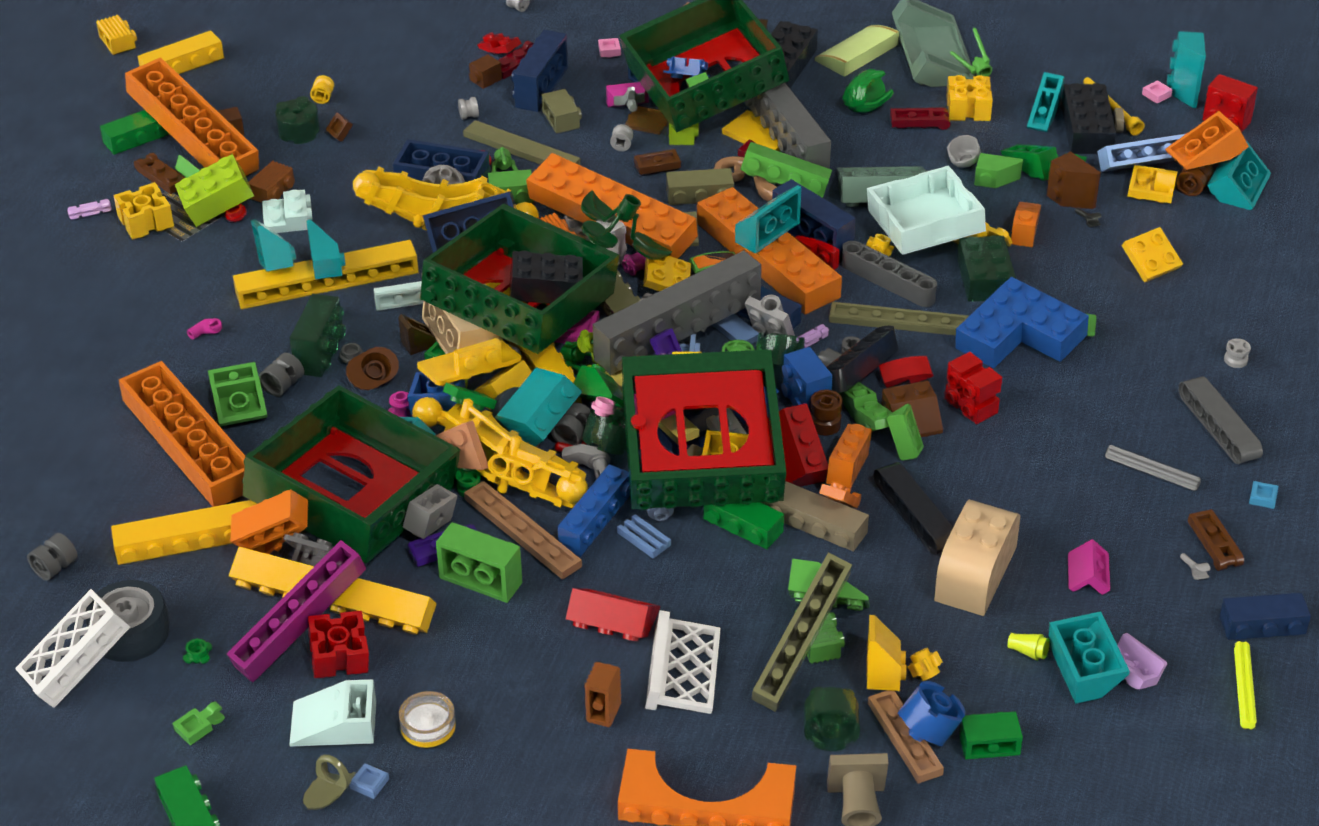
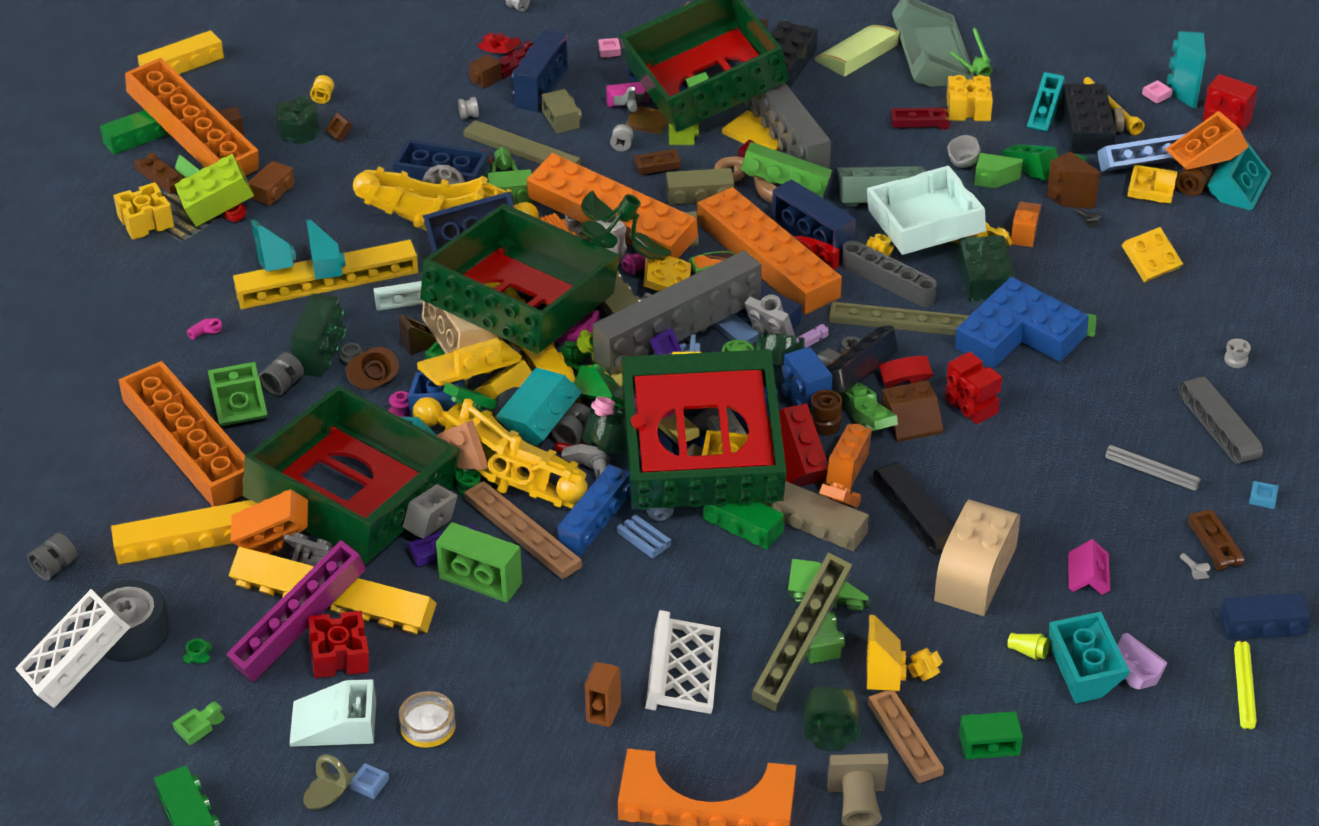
lavender axle [67,199,112,220] -> none
yellow brick [96,15,137,55] -> none
light aqua plate [262,189,313,233] -> none
black brick [510,251,583,304] -> none
slope [566,588,660,641] -> none
hinge [663,56,710,79] -> none
teal slope [735,185,801,254] -> none
green hair [843,69,894,113] -> none
bright green slope [887,404,924,460] -> none
blue brick [898,681,966,746] -> none

